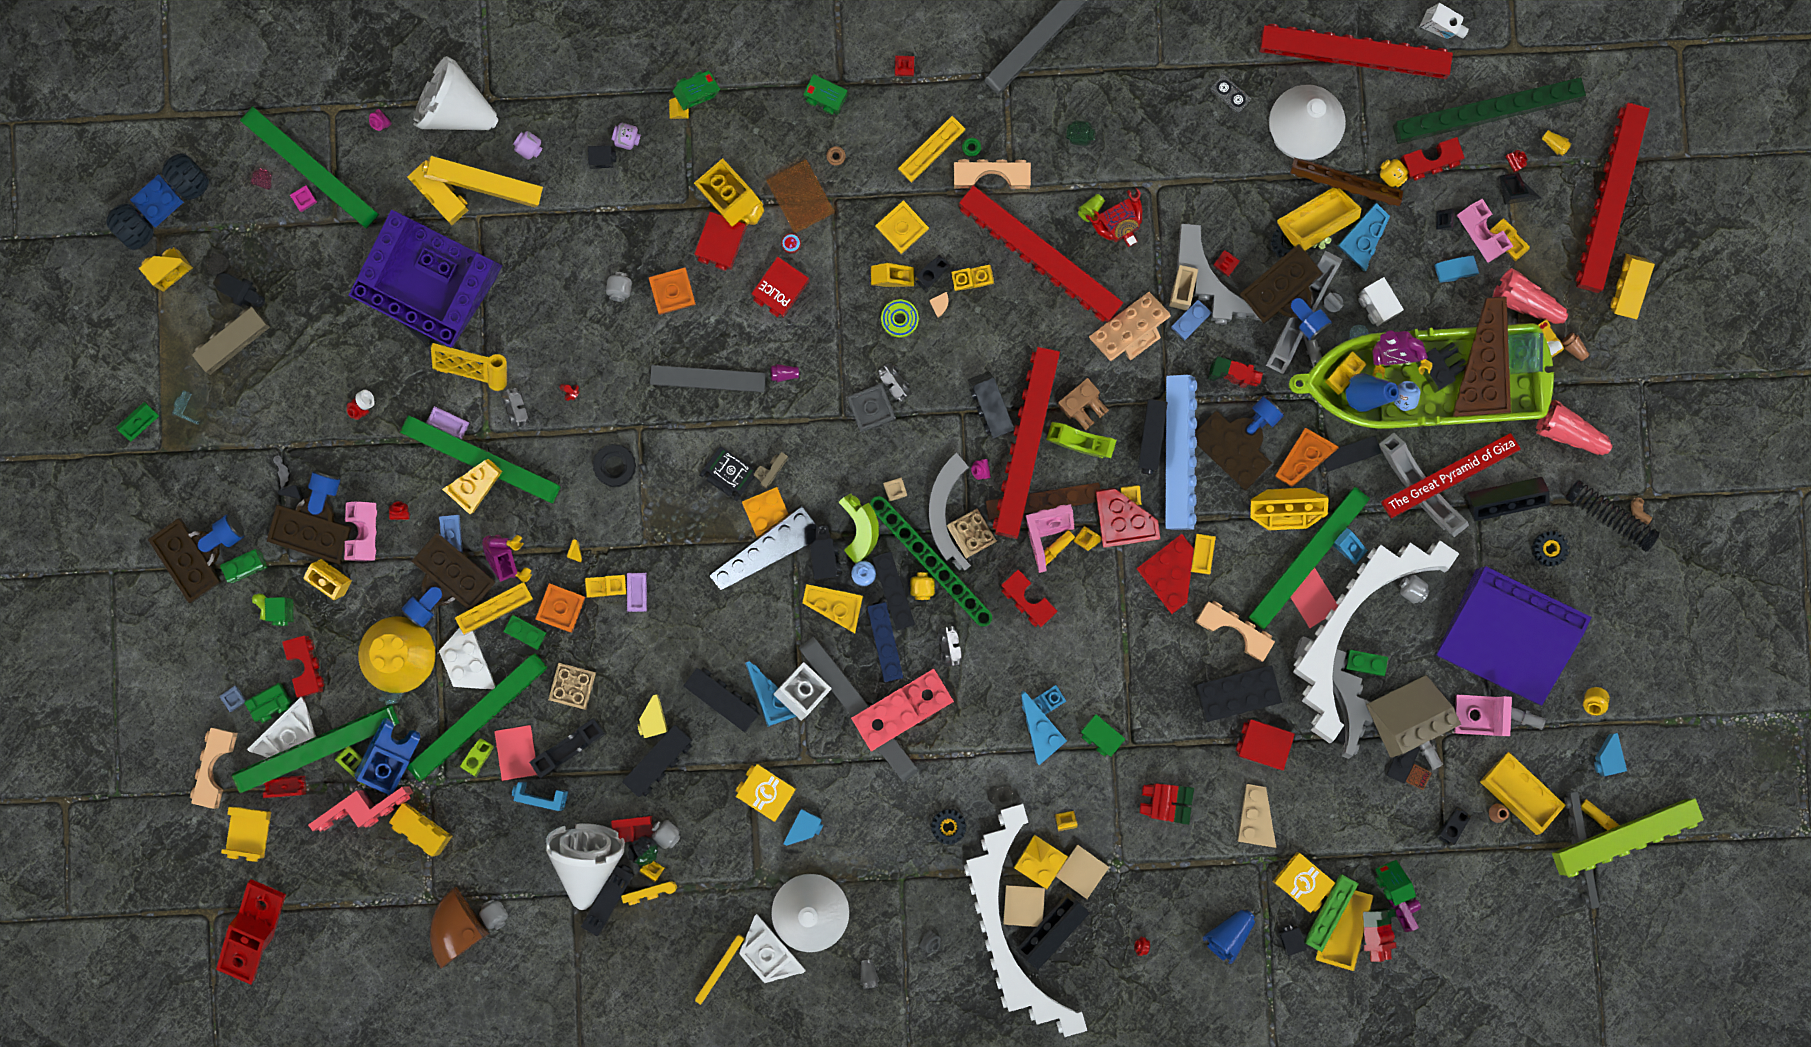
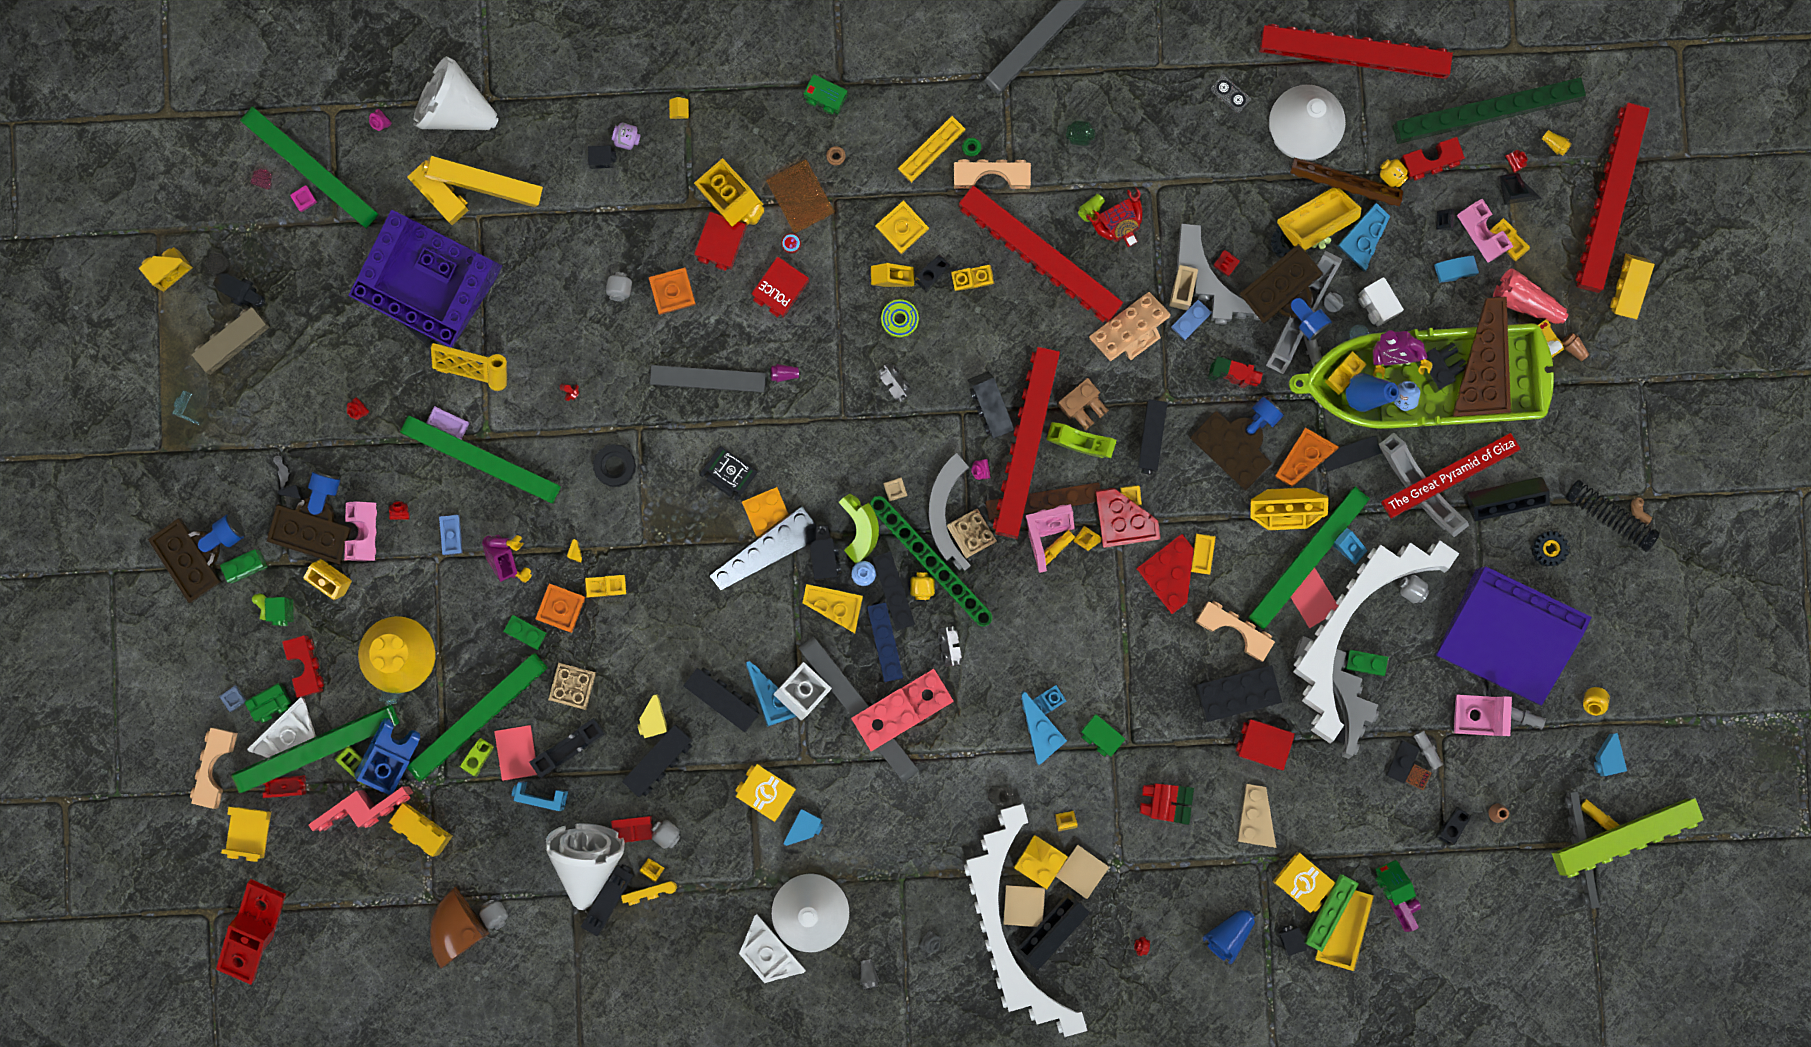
black plate [106,153,209,250] -> none
green plate [116,401,159,442] -> none
white tile [356,390,374,410] -> none
dark brown plate [402,532,496,627] -> none
white wing [439,628,496,689] -> none
yellow wing [442,459,503,514] -> none
yellow plate [455,582,533,635] -> none
flat silver hinge [501,388,529,430] -> none
lavender head [513,131,543,160] -> none
lavender tile [627,573,647,612] -> none
black piece [628,835,658,866] -> none
green brick [672,71,720,111] -> none
yellow tile [695,934,745,1005] -> none
dark tan hinge [754,452,788,489] -> none
dark grey plate [847,383,896,433] -> none
red tile [895,56,914,77] -> none
light nougat tile [929,292,948,318] -> none
black bush [931,809,966,845] -> none
red arch [1001,570,1058,628] -> none
light blue brick [1166,375,1197,530] -> none
red hips [1363,909,1396,962] -> none
dark tan slope [1366,675,1461,758] -> none
white torso [1419,3,1469,39] -> none
yellow slope [1480,752,1566,835] -> none
clear light blue plate [1508,332,1543,374] -> none
coral cone [1536,400,1612,455] -> none

